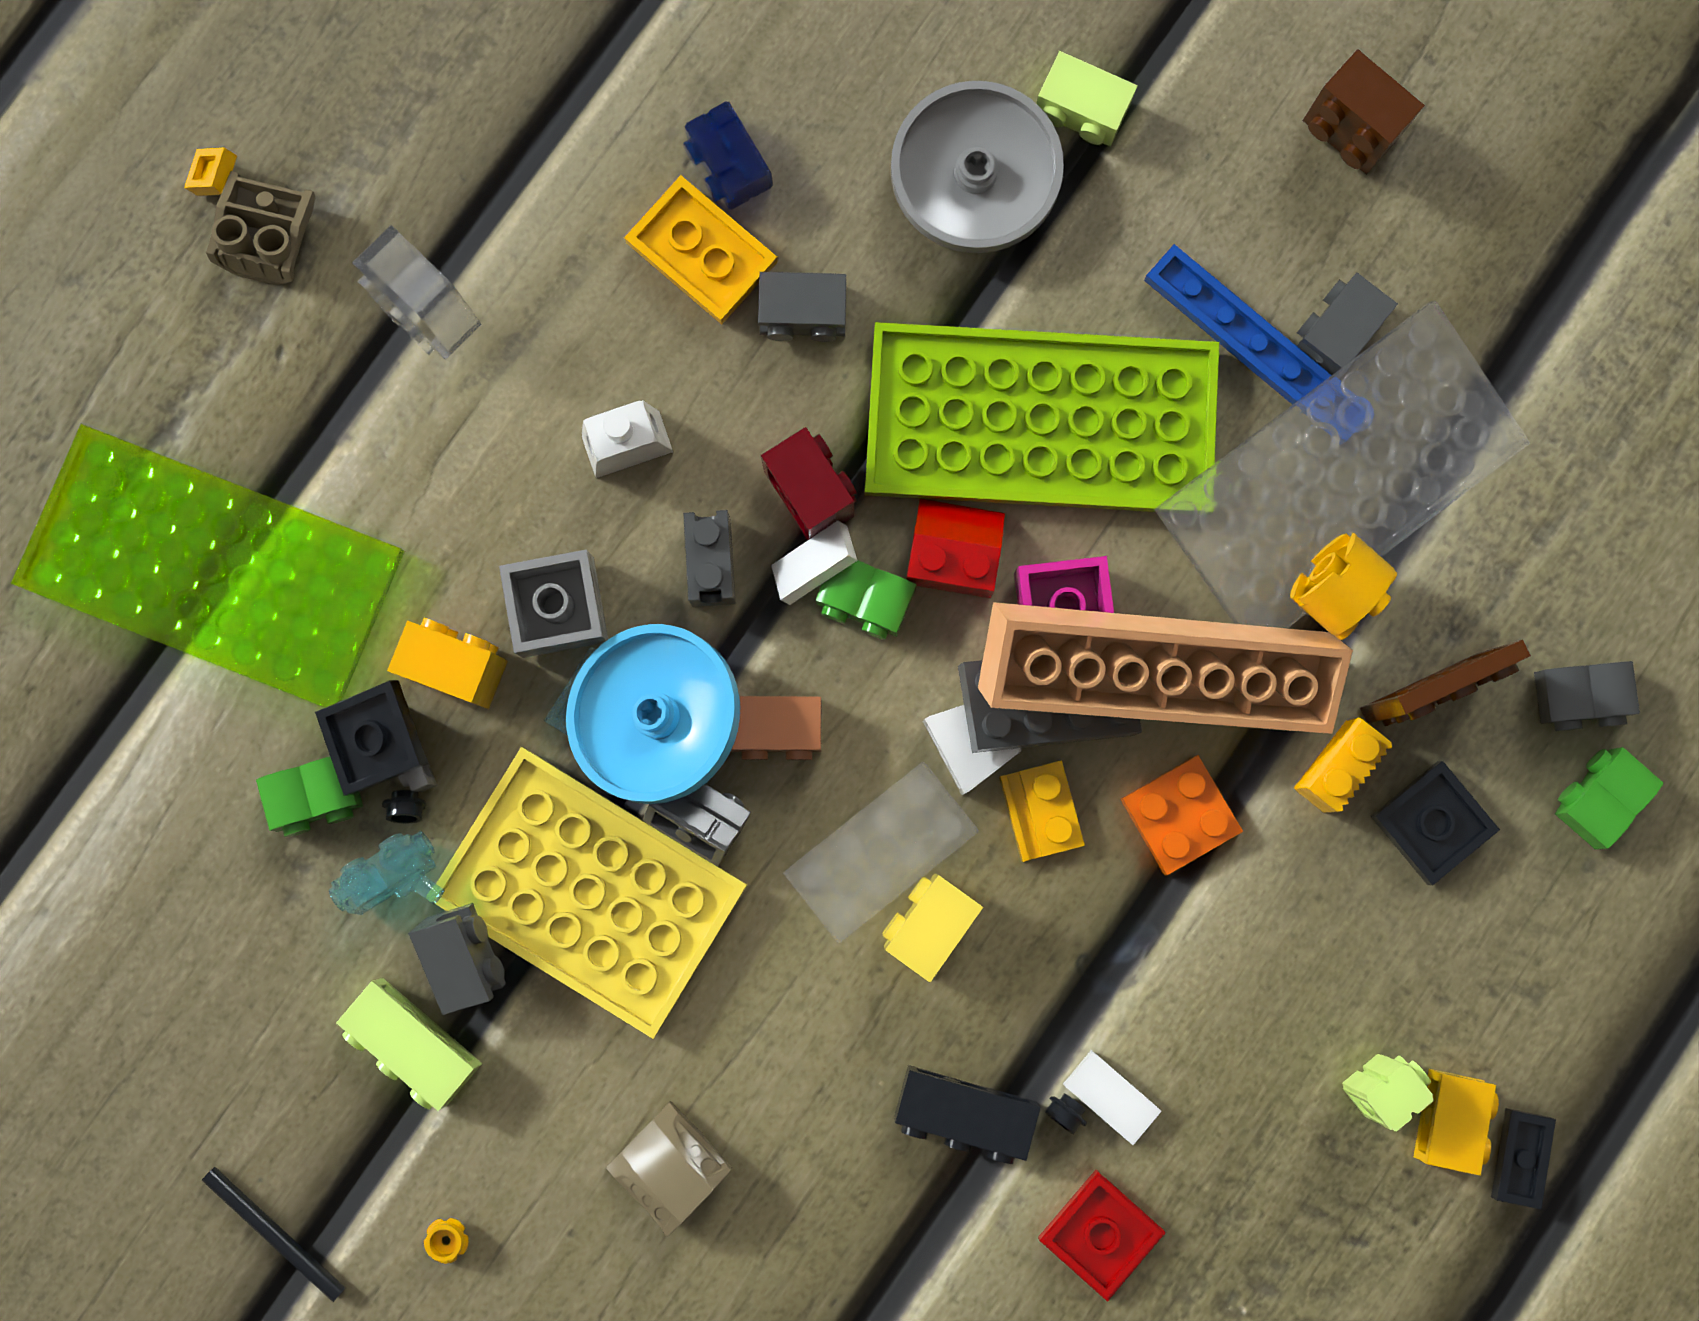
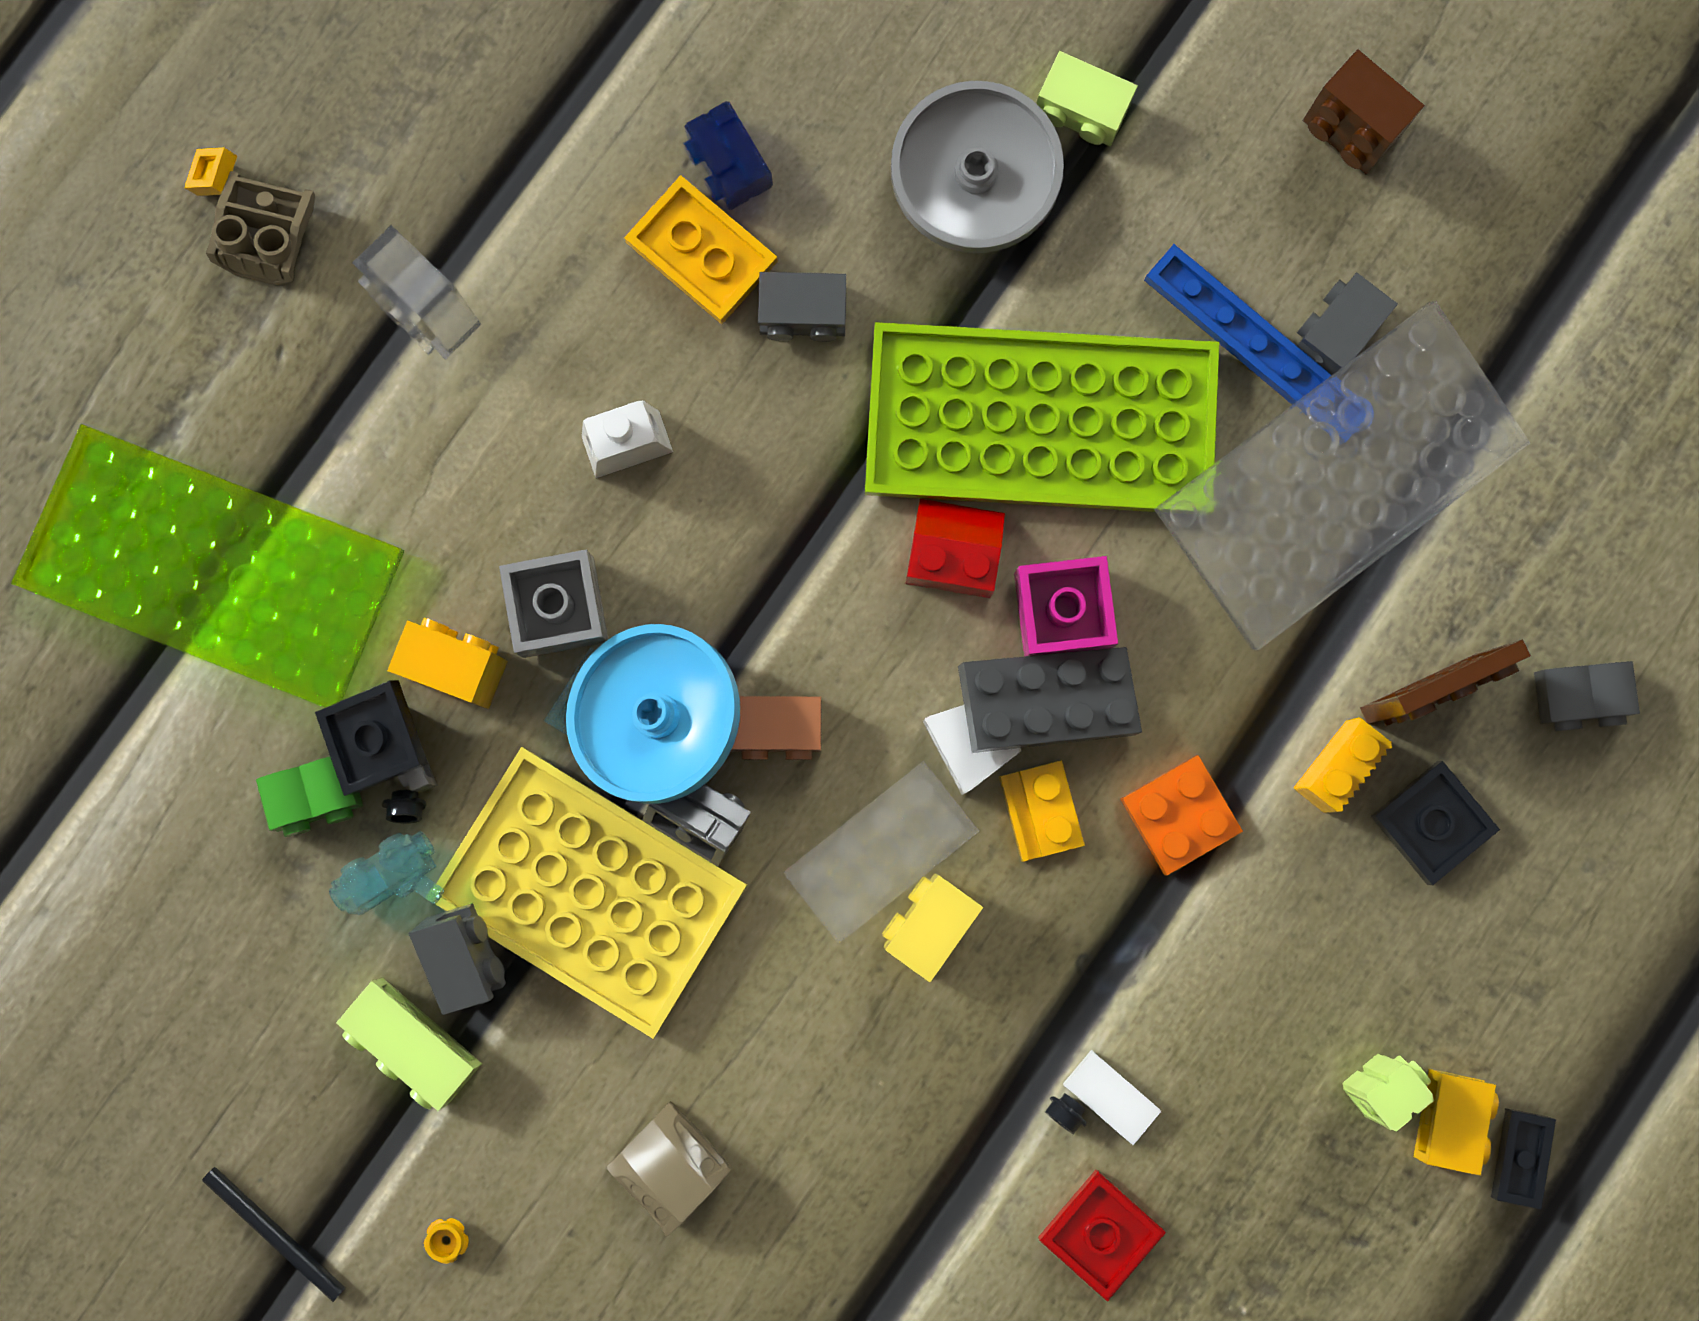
dark grey brick [683,510,736,607] -> none
dark red brick [761,427,857,540] -> none
white tile [771,521,858,605] -> none
bright green brick [815,560,917,640] -> none
black brick [894,1065,1041,1164] -> none
light nougat brick [978,602,1353,734] -> none
yellow brick [1290,533,1397,640] -> none
bright green brick [1555,747,1663,849] -> none

